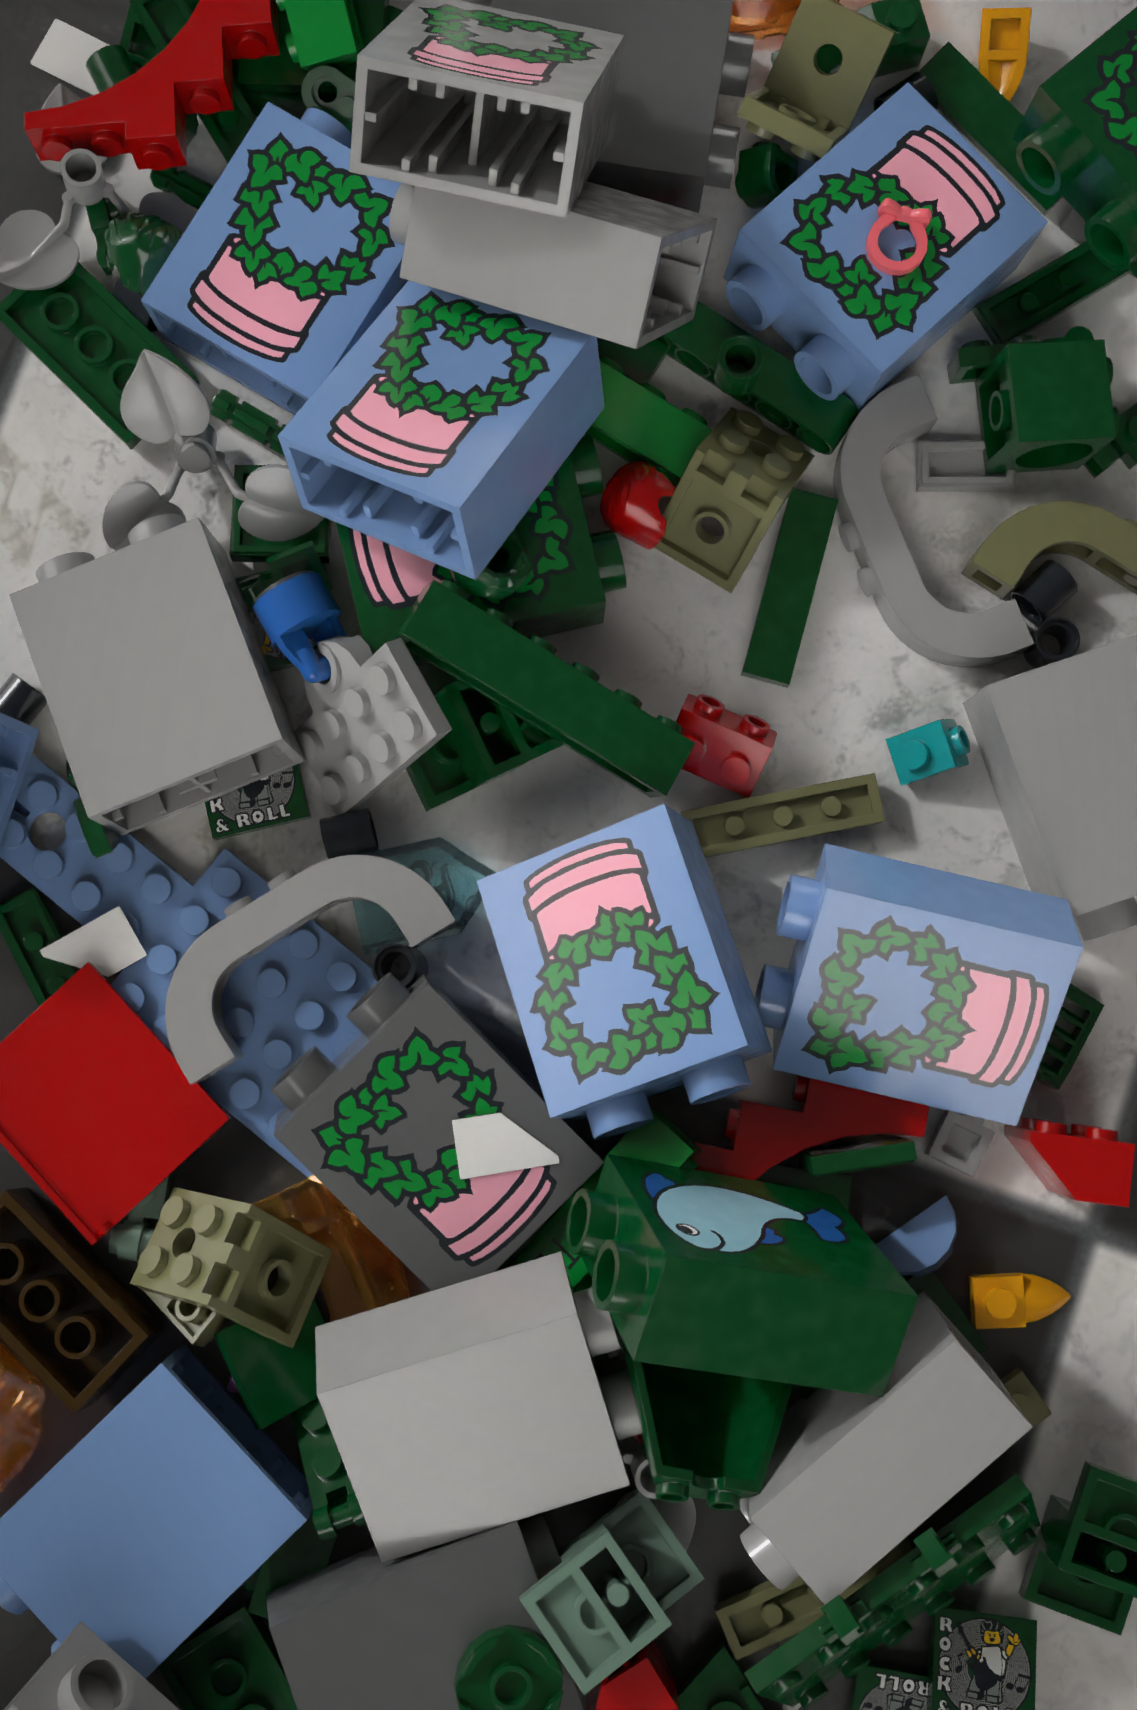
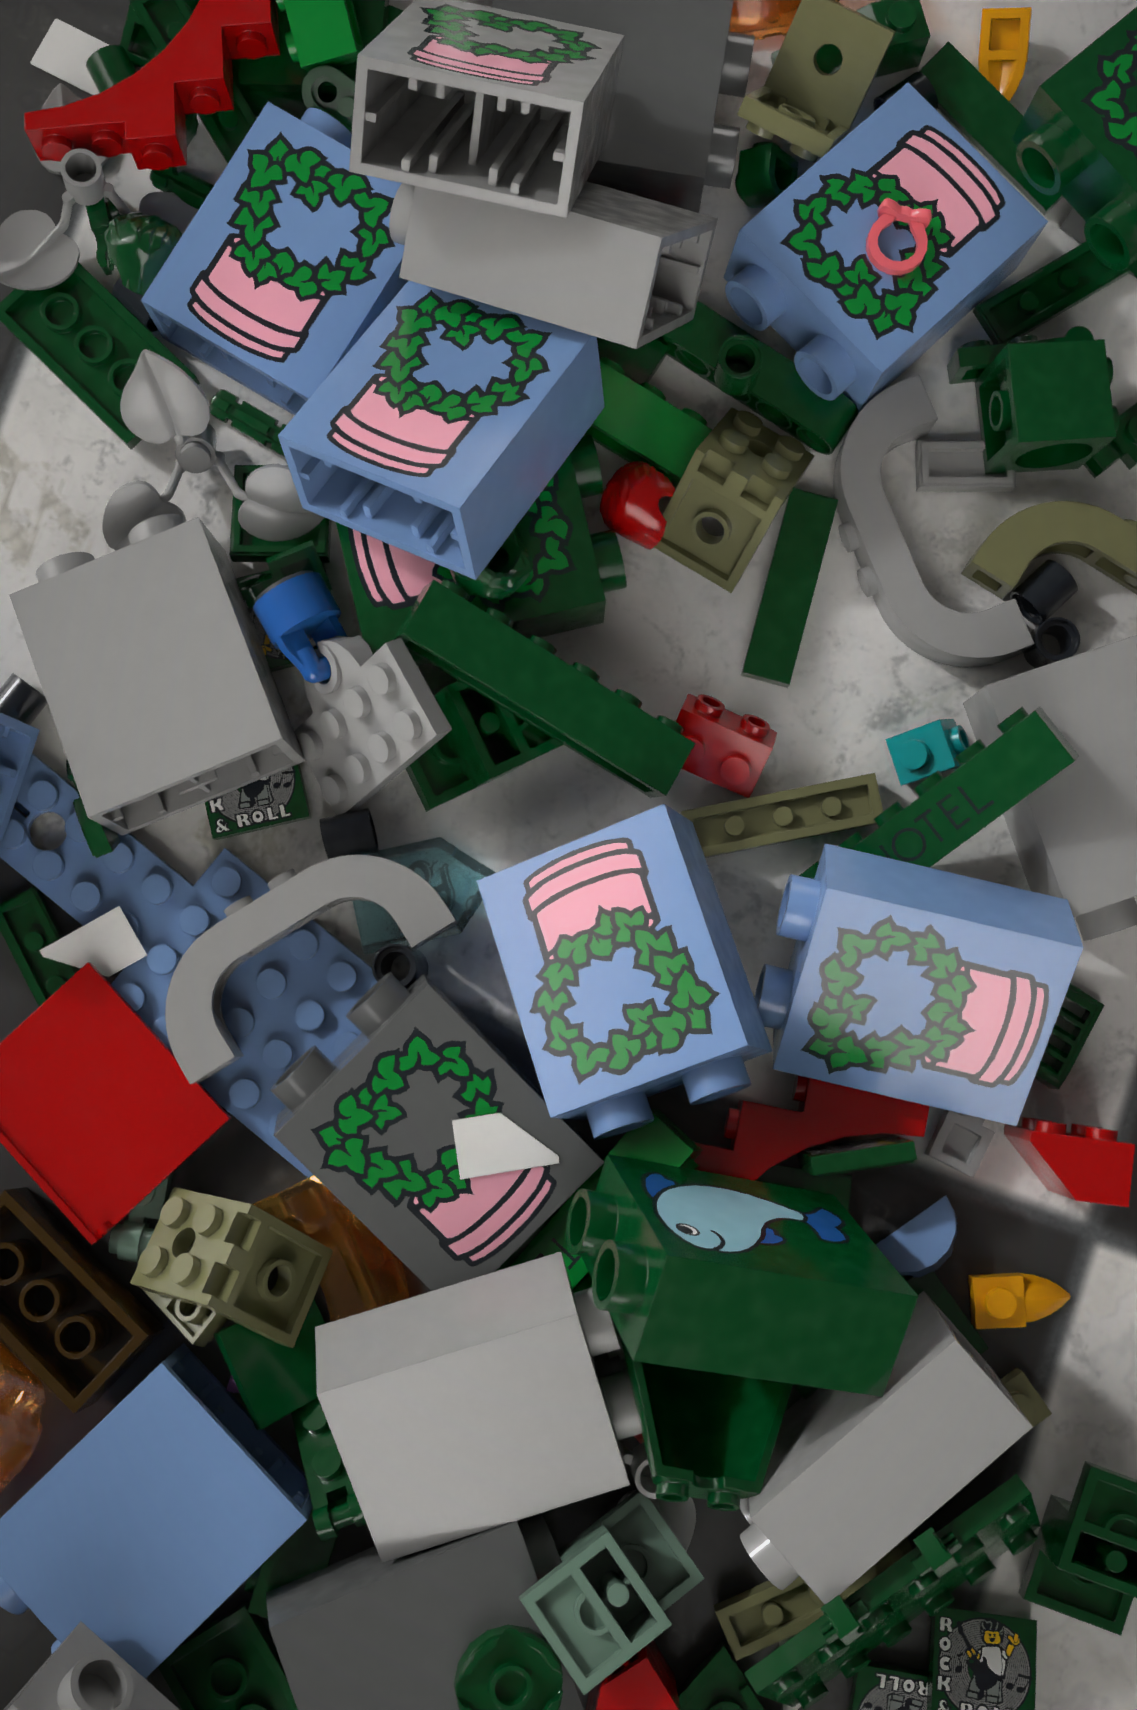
none -> dark green brick [799,706,1079,879]

